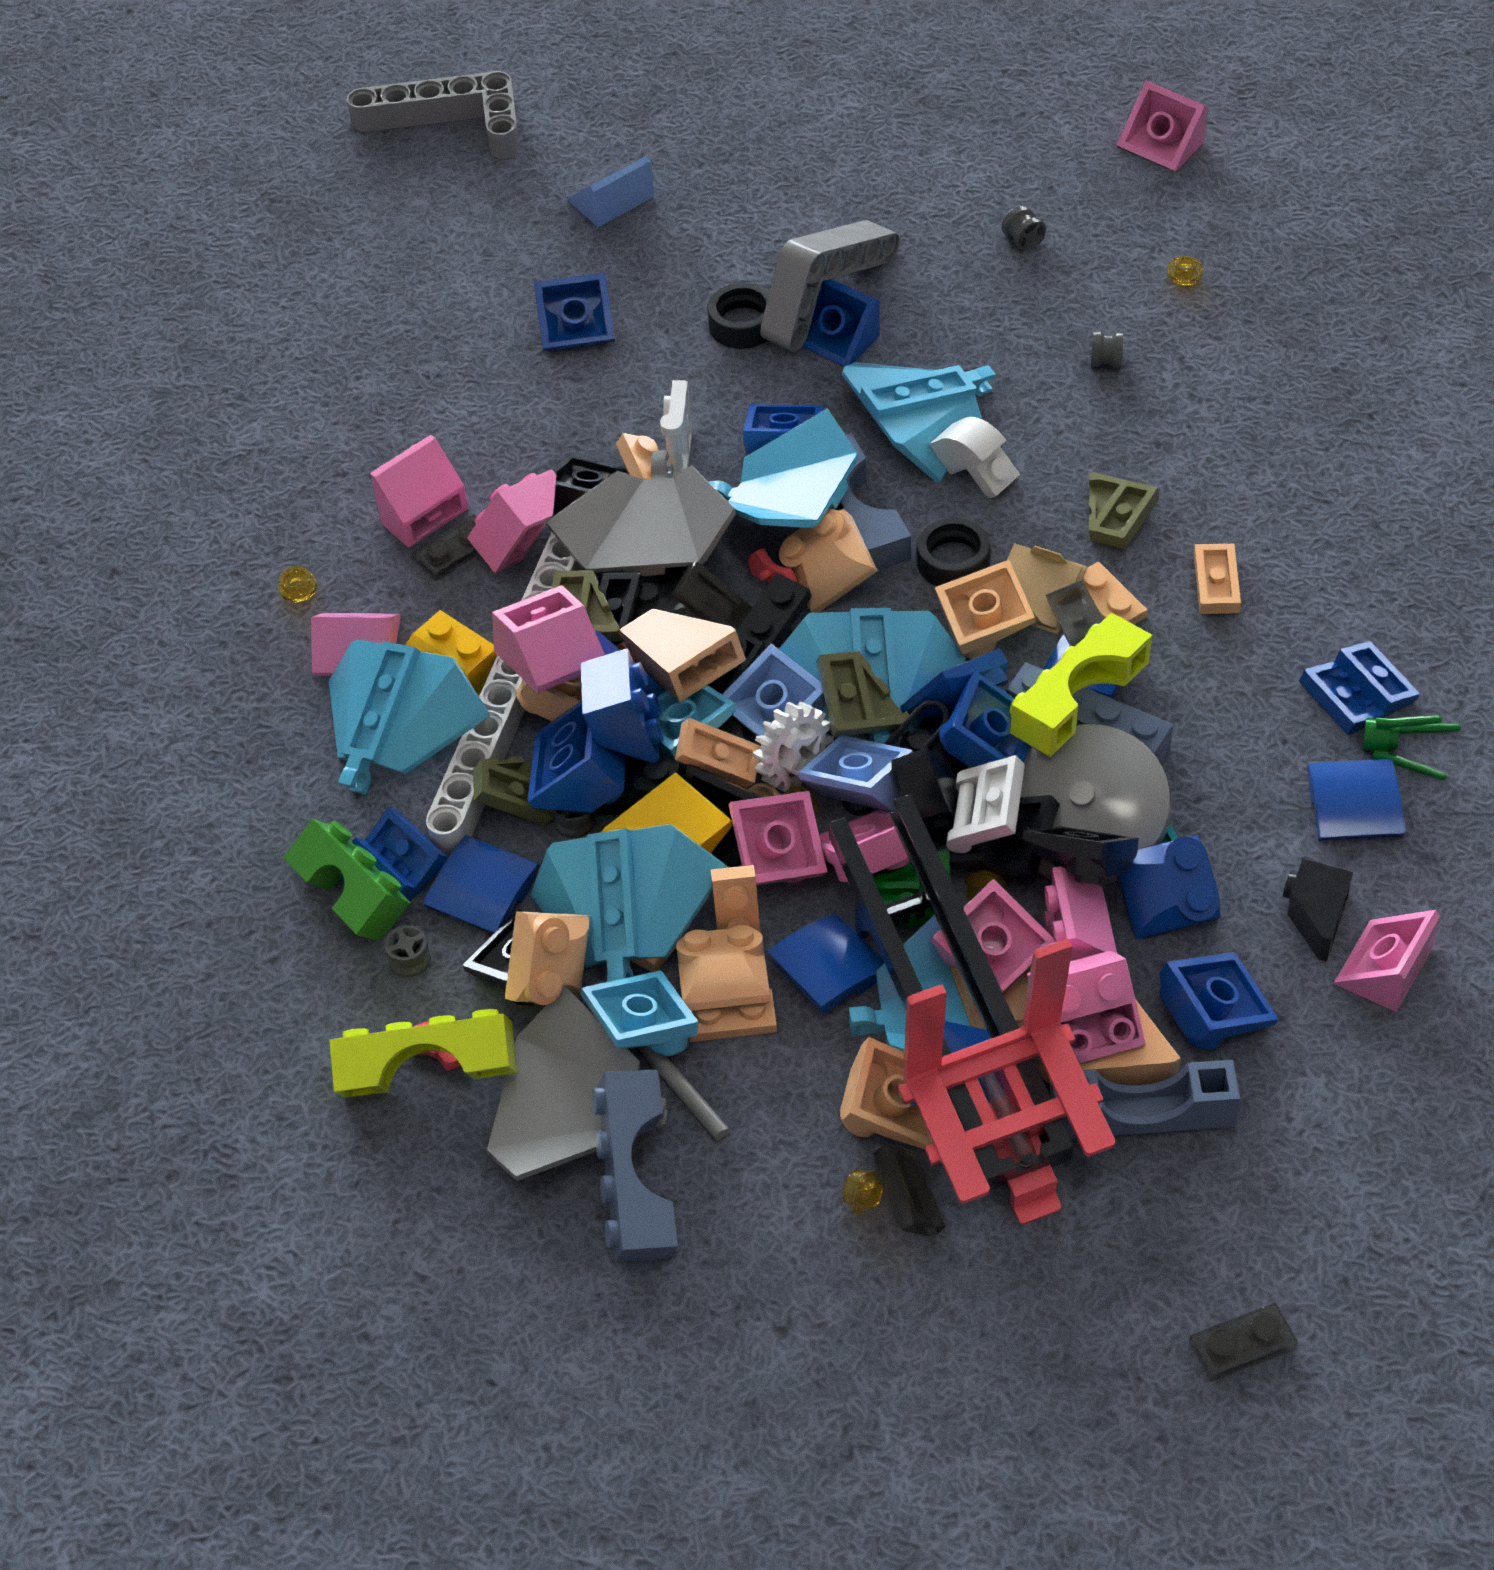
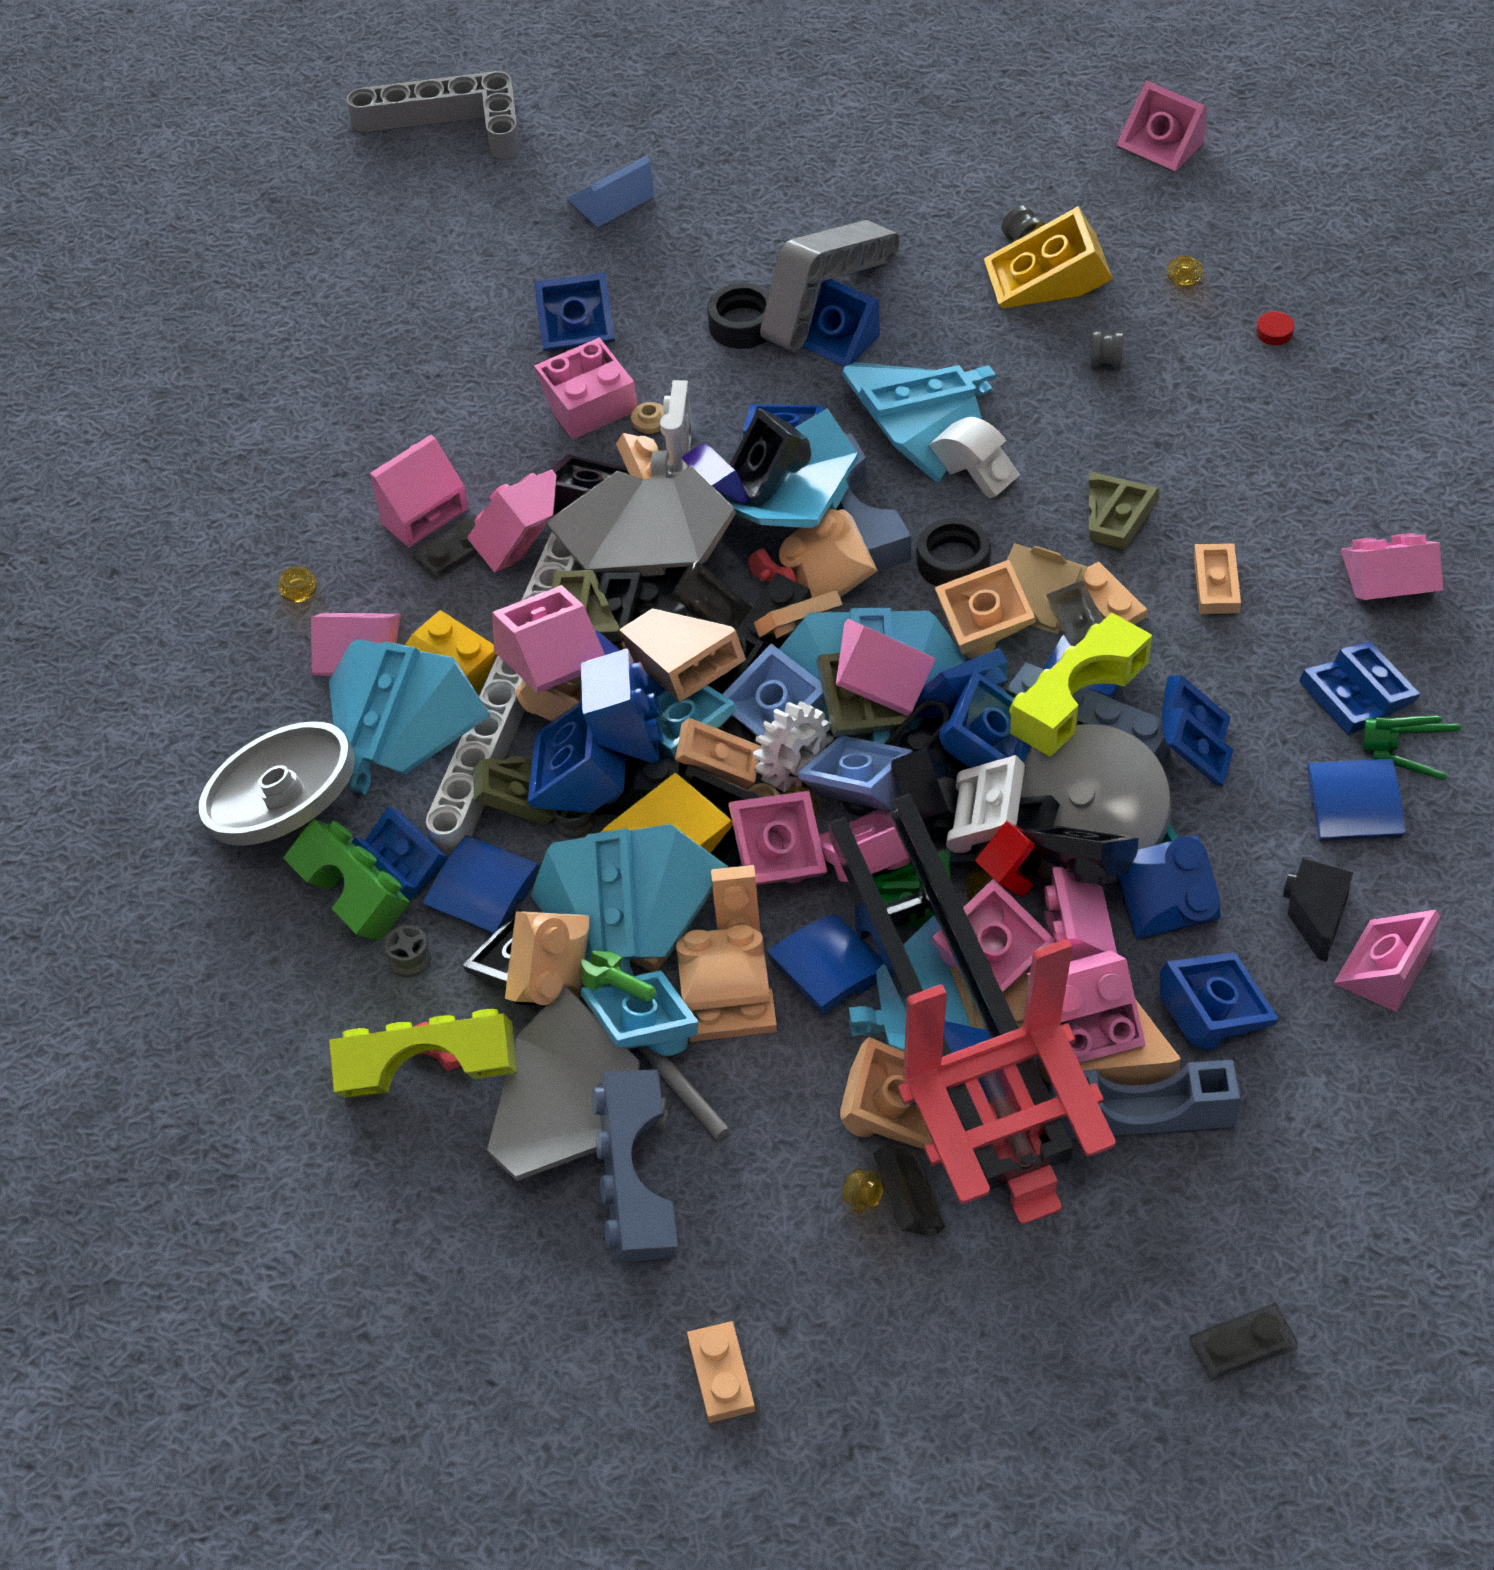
none -> light grey dish [199,722,355,846]
none -> bright pink slope [534,337,637,440]
none -> bright green bar [580,951,656,1003]
none -> tan plate [631,402,664,434]
none -> slope [681,443,749,504]
none -> light nougat plate [687,1321,755,1423]
none -> black slope [729,408,811,506]
none -> light nougat plate [754,590,843,639]
none -> bright pink slope [836,619,936,716]
none -> red panel [975,820,1035,898]
none -> yellow slope [984,207,1113,309]
none -> blue slope [1162,674,1234,786]
none -> red tile [1256,311,1294,345]
none -> bright pink slope [1341,533,1444,600]

